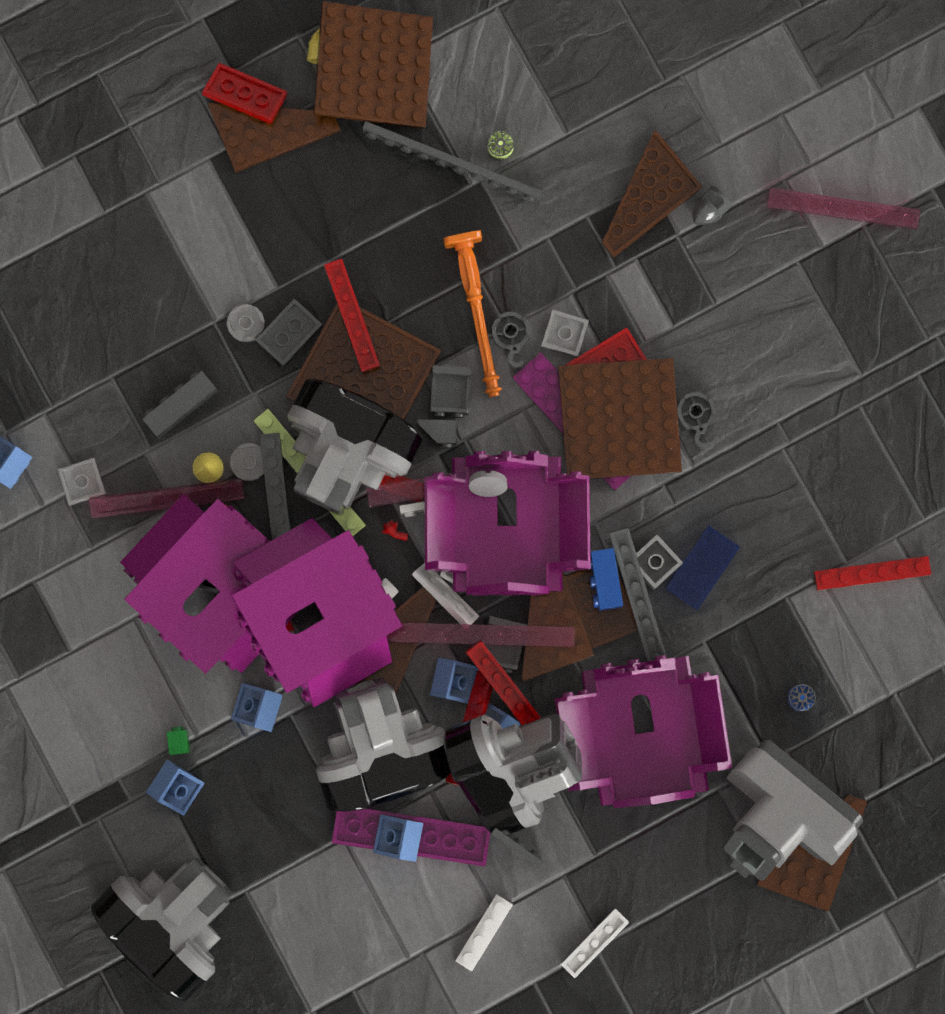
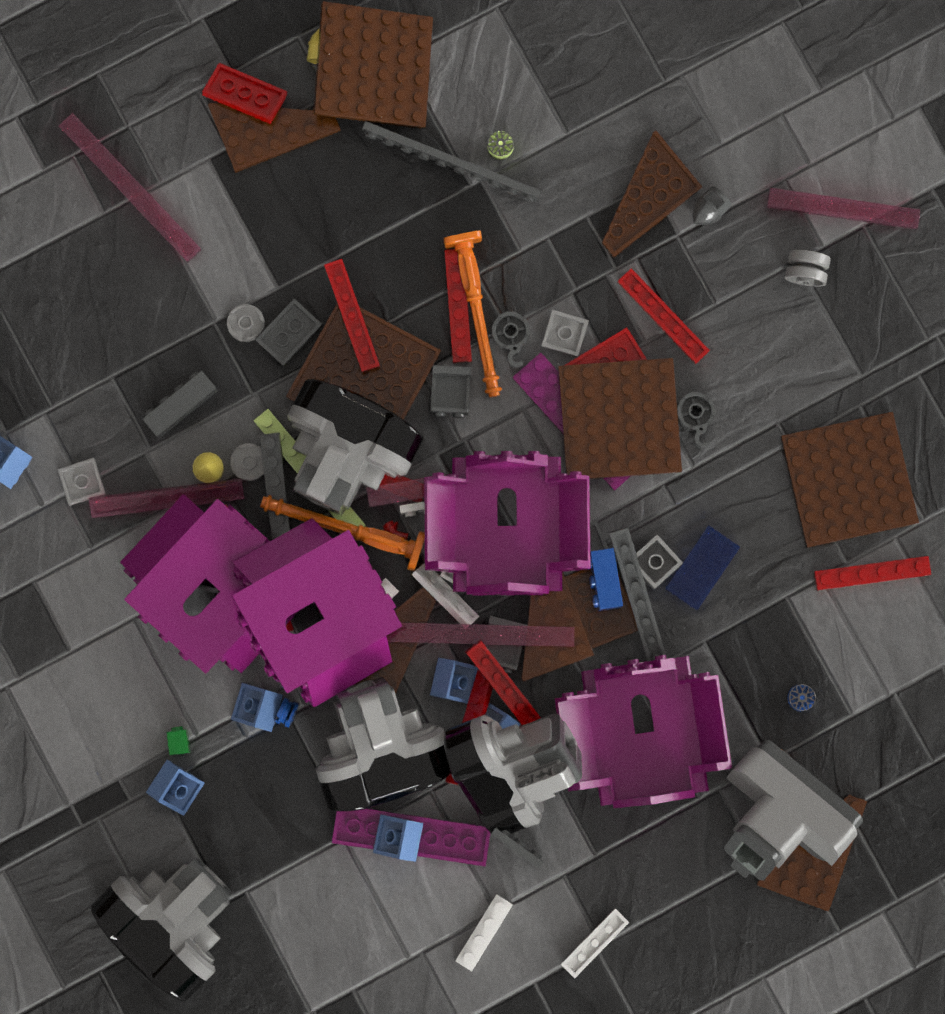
dark grey slope [418,420,456,449] -> none
light grey tile [469,471,507,497] -> none
none -> clear pink plate [59,113,201,263]
none -> orange piece [260,495,425,571]
none -> blue wheel [275,698,299,728]
none -> red plate [445,249,472,363]
none -> red plate [617,268,710,365]
none -> reddish brown plate [781,412,919,548]
none -> light grey wheel [785,250,831,287]

